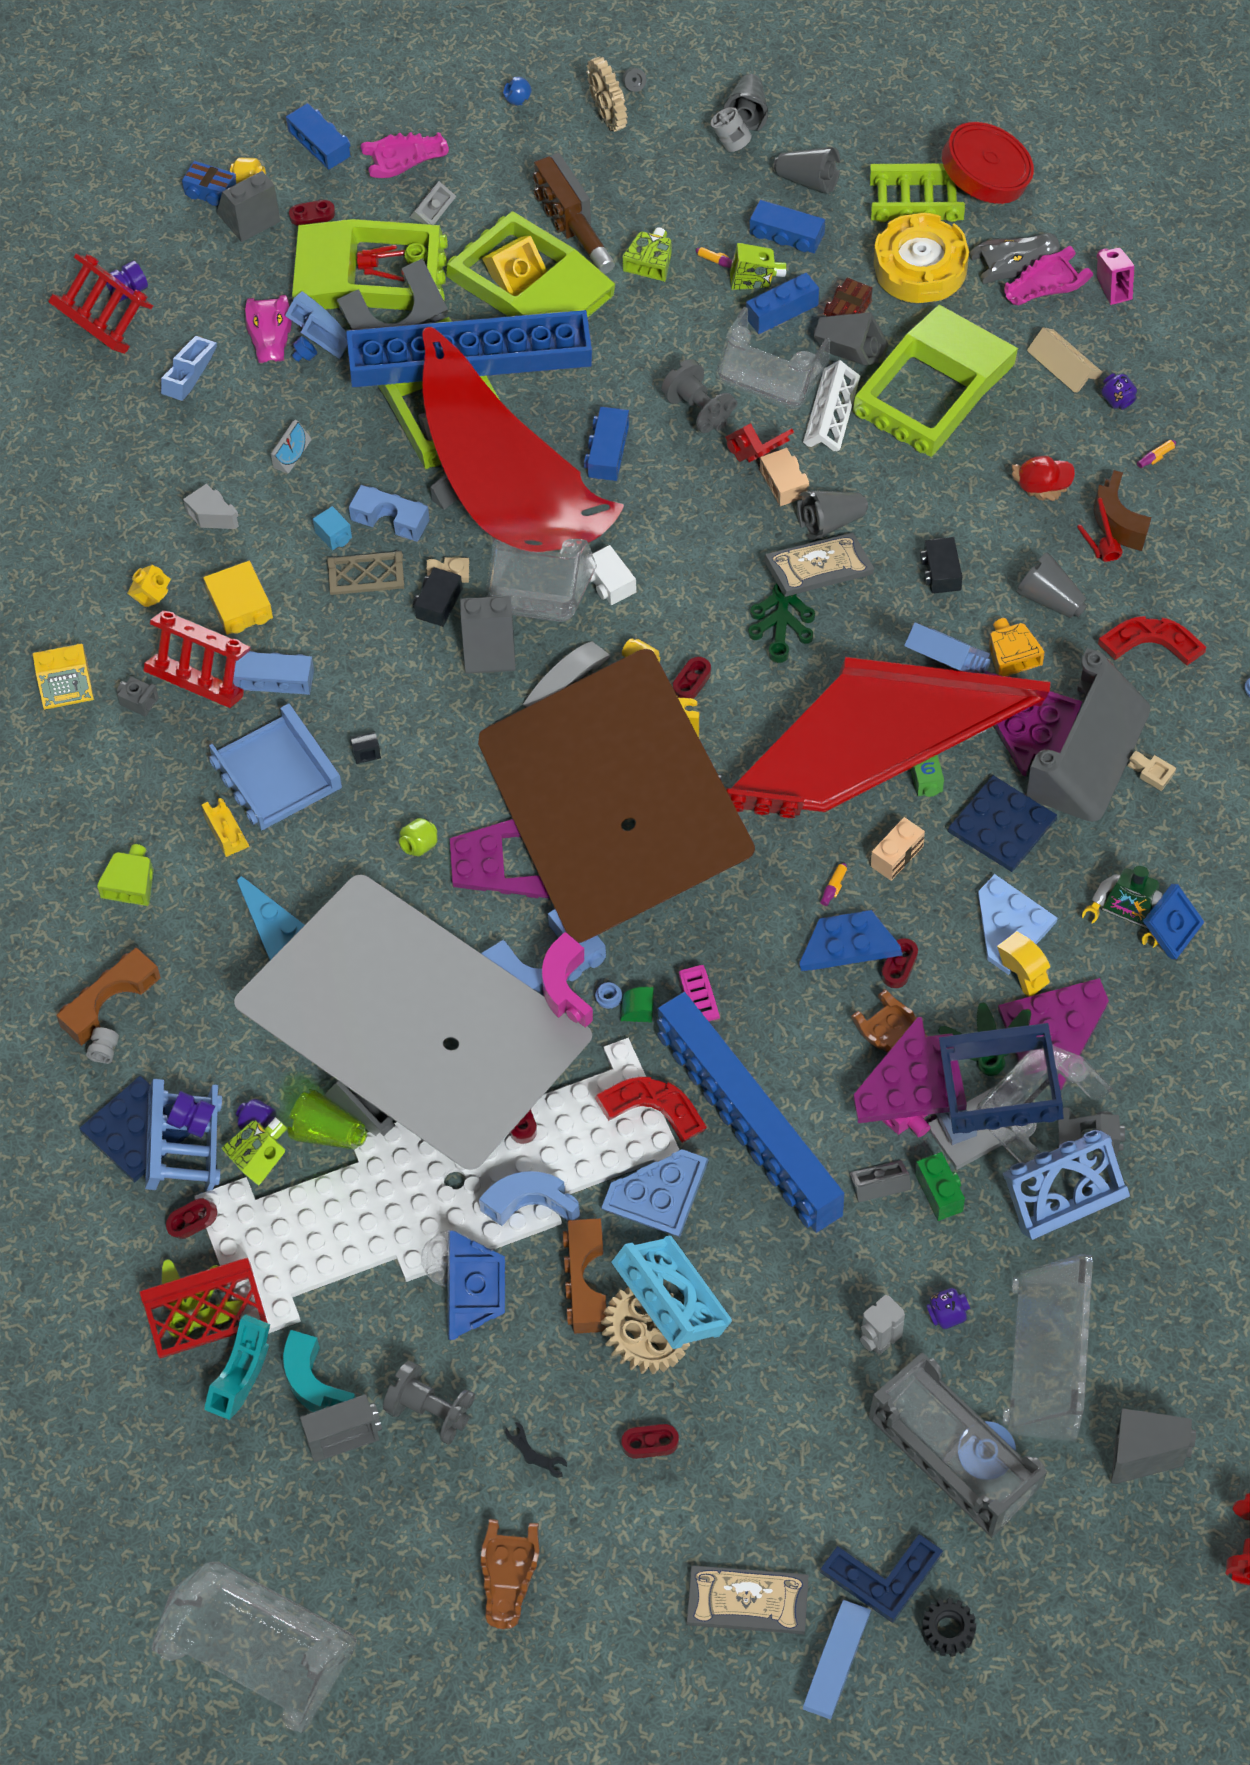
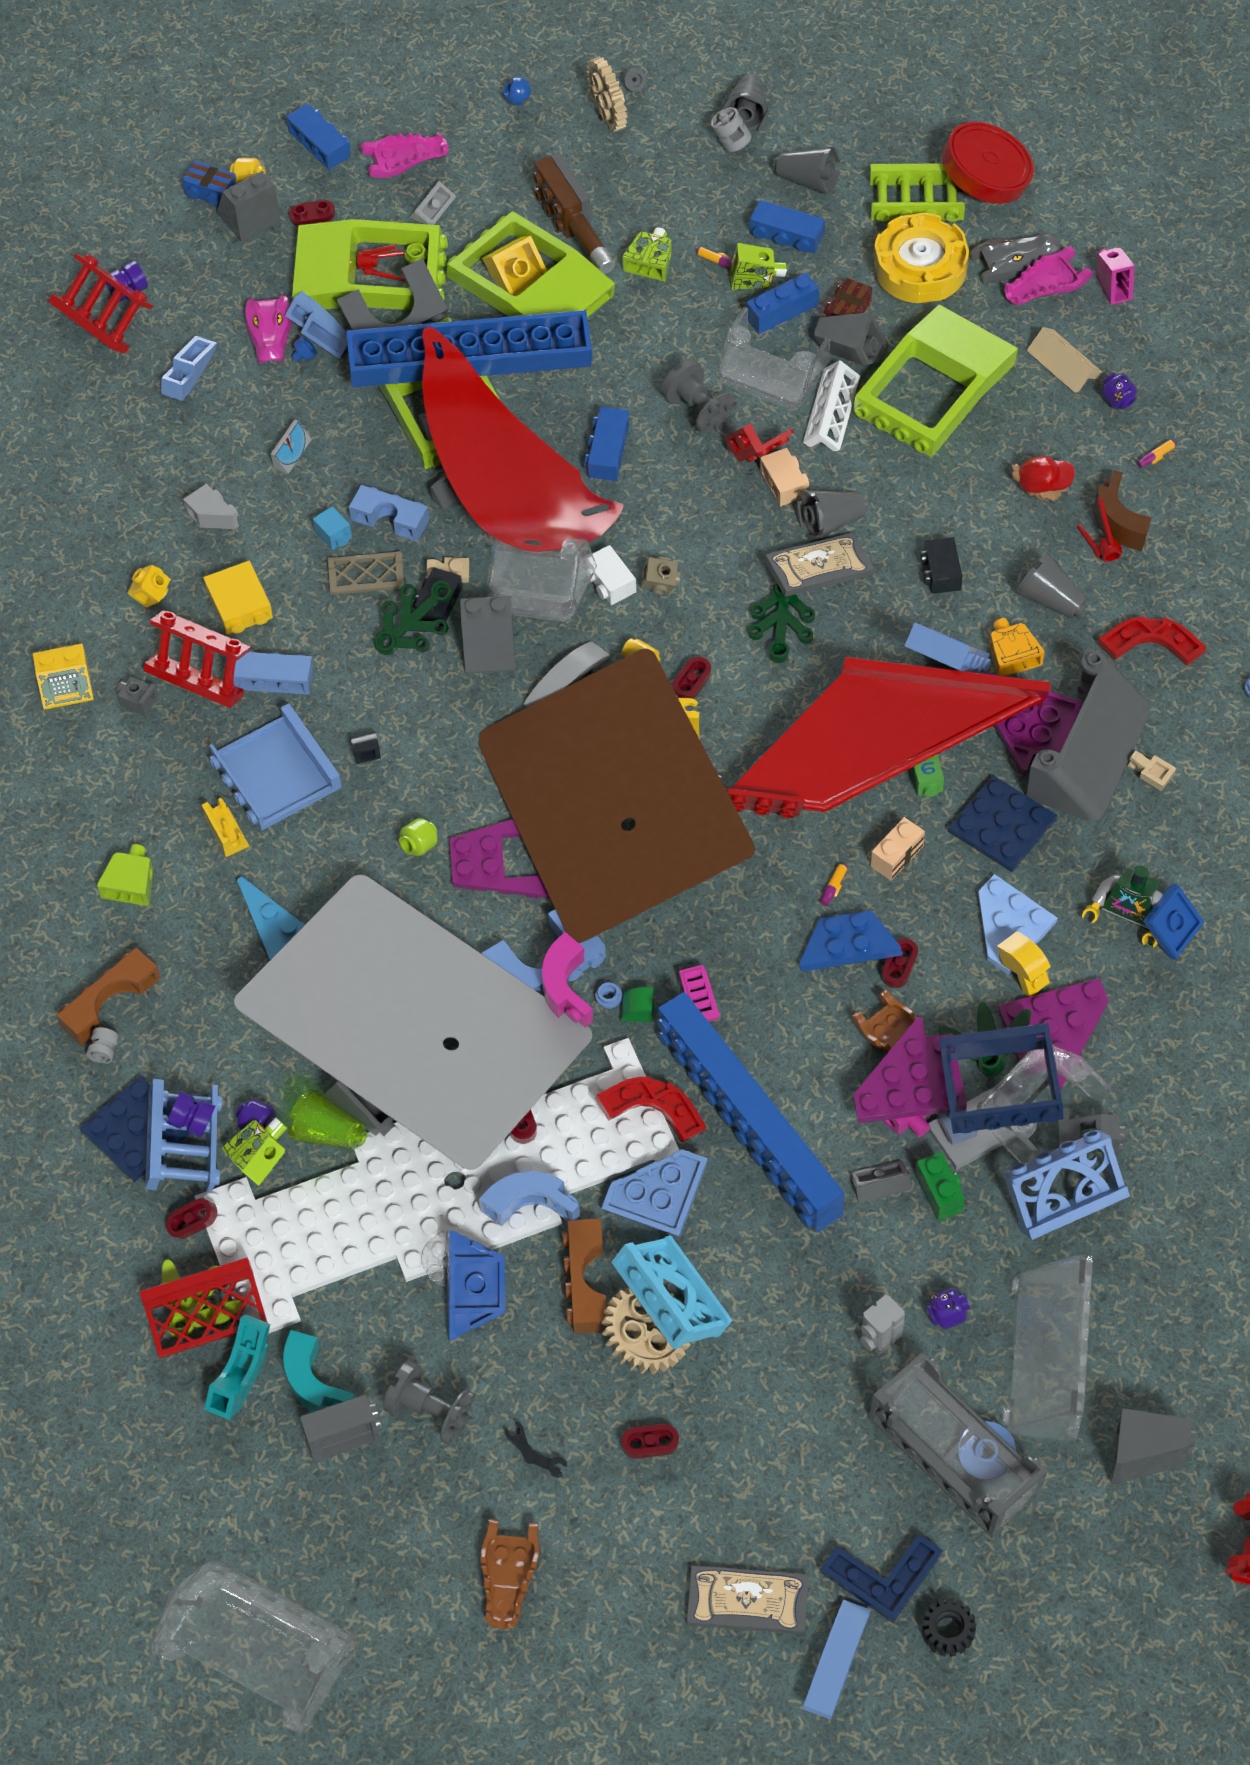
none -> dark green plant [374,581,453,655]
none -> dark tan brick [641,557,680,595]

